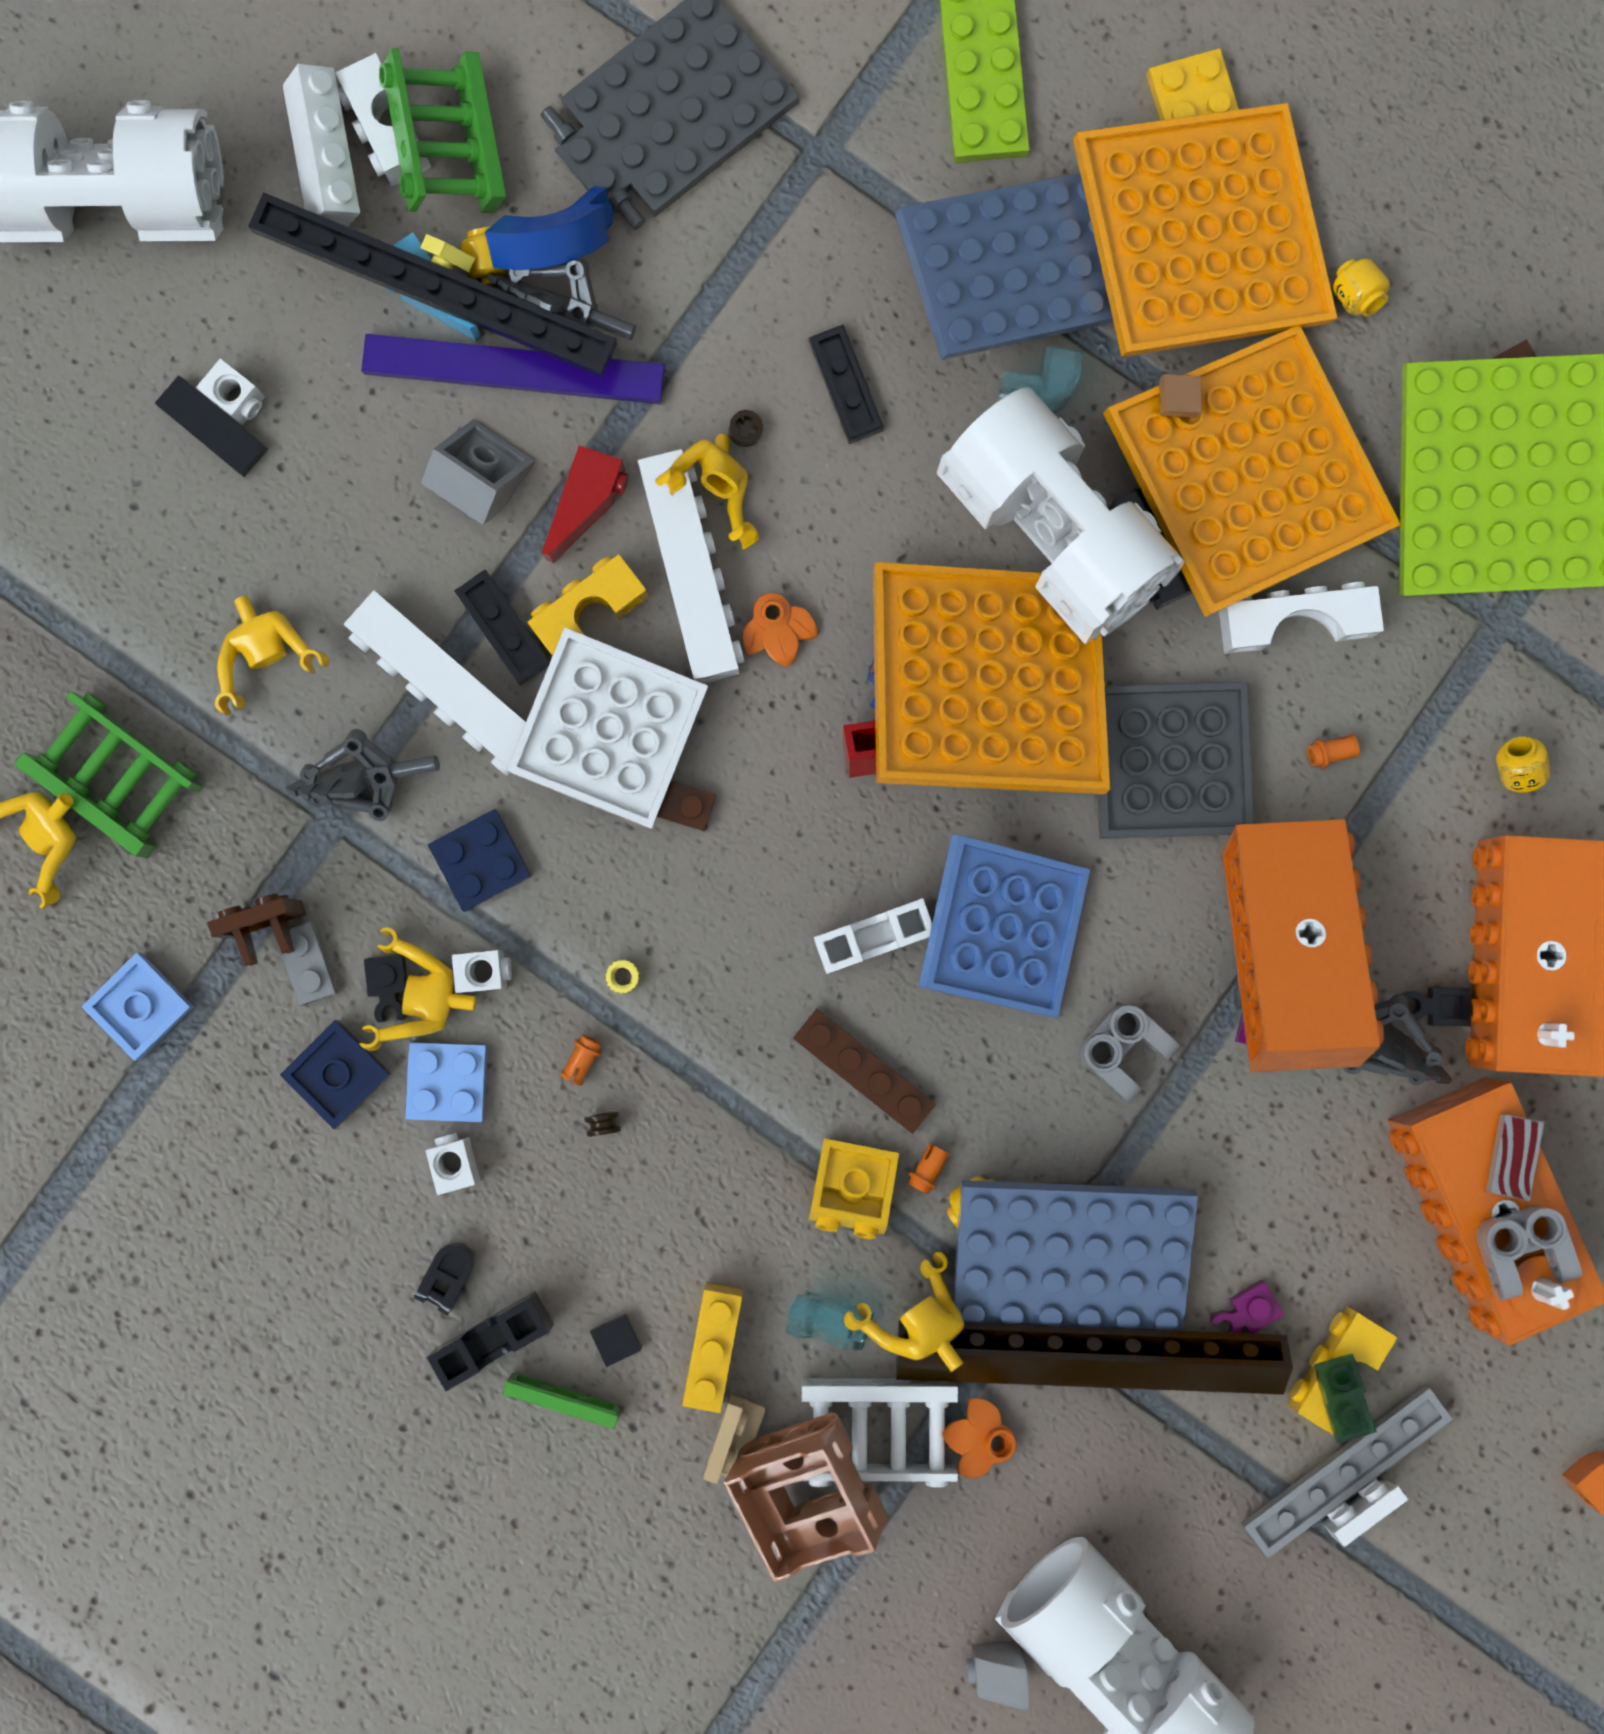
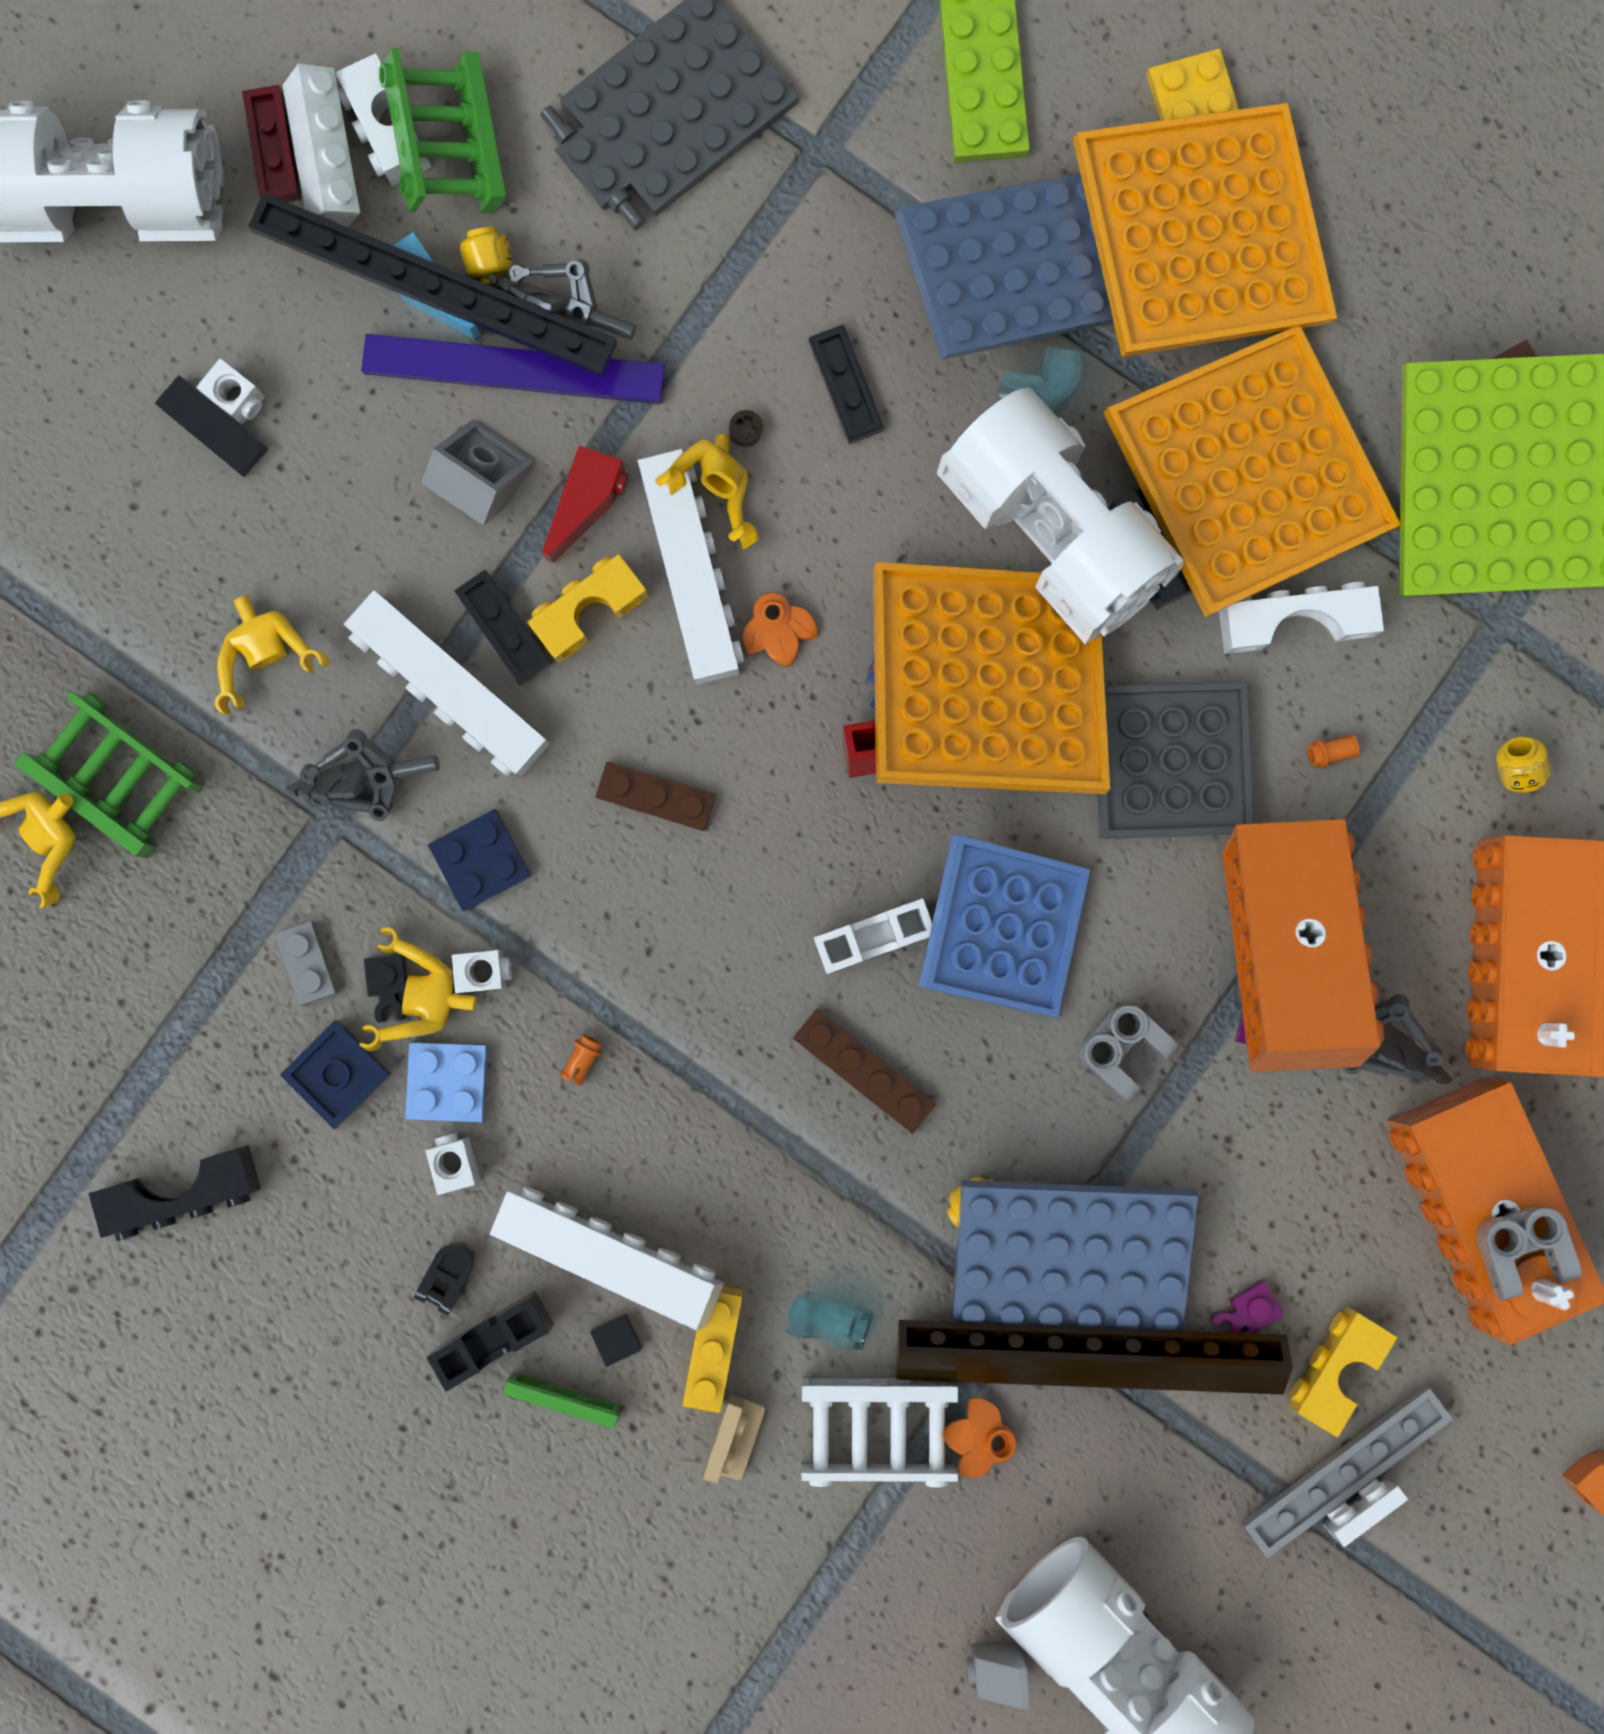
light blue plate [81,953,194,1061] -> none
reddish brown plate [207,893,306,966] -> none
light yellow plate [420,234,475,272] -> none
blue arch [485,186,613,270] -> none
white plate [507,627,708,829] -> none
dark brown bush [584,1111,621,1137] -> none
light yellow axle [605,960,641,994] -> none
nougat piece [723,1413,889,1582] -> none
yellow plate [808,1138,899,1239] -> none
yellow piece [844,1252,964,1372] -> none
orange pin [908,1143,951,1195] -> none
medium nougat tile [1159,374,1202,418] -> none
clear green slope [1314,1353,1377,1443] -> none
yellow head [1332,258,1390,317] -> none
black plate [1401,987,1471,1027] -> none
tile [1486,1114,1544,1201] -> none
none -> black arch [88,1145,261,1241]
none -> dark red plate [242,85,301,201]
none -> white brick [489,1186,724,1330]

